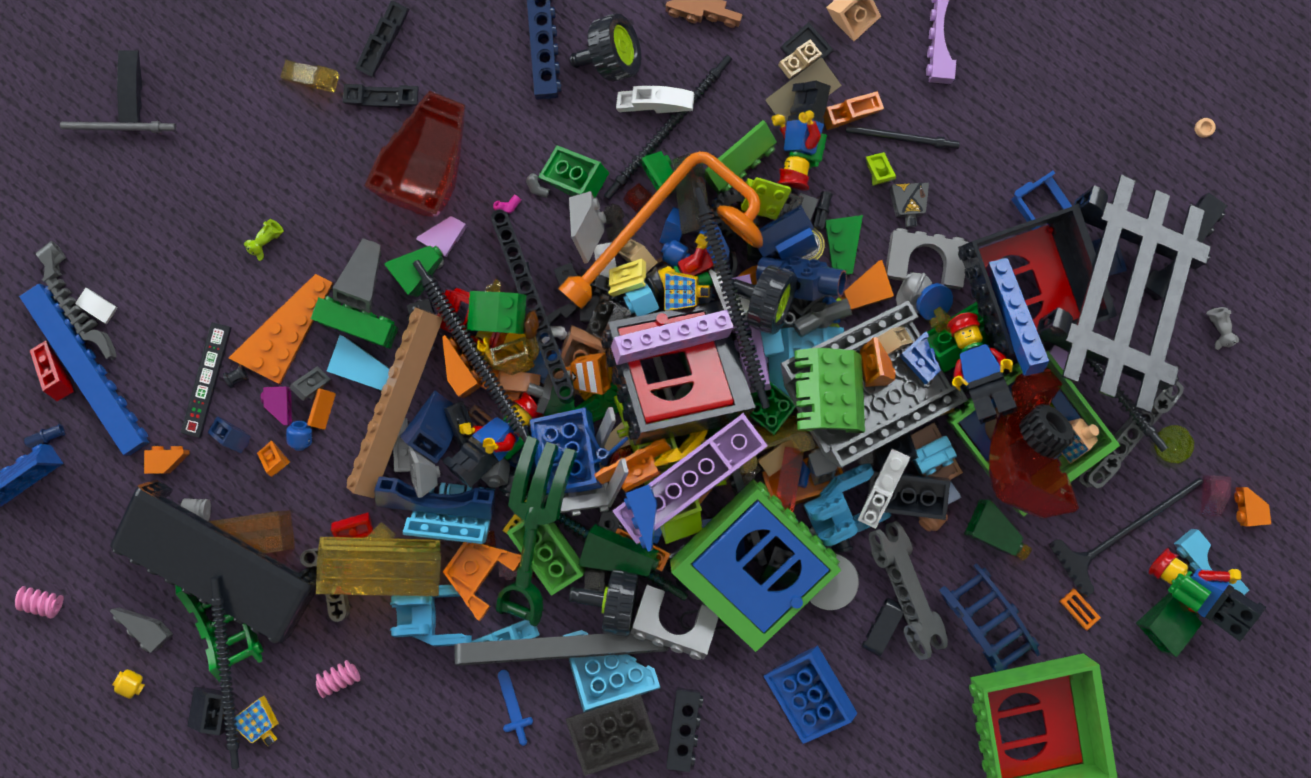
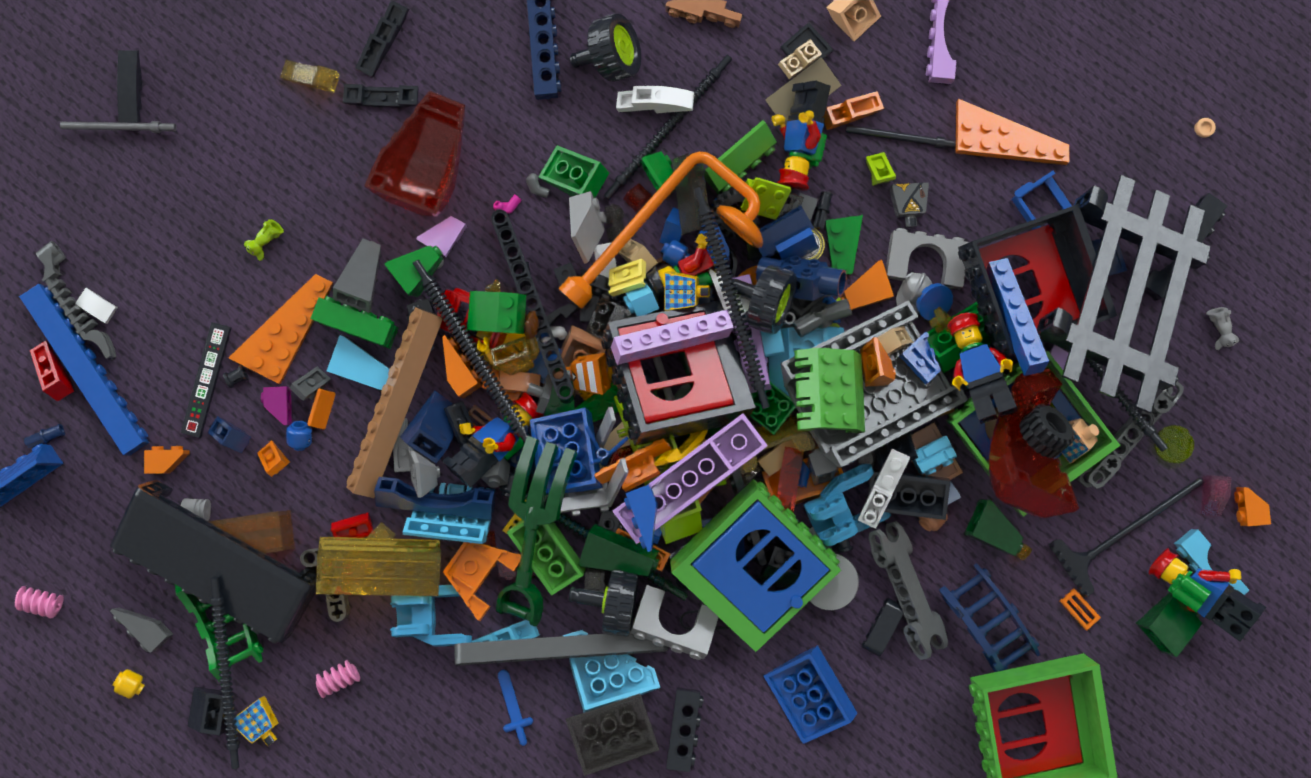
none -> wing [956,99,1069,165]

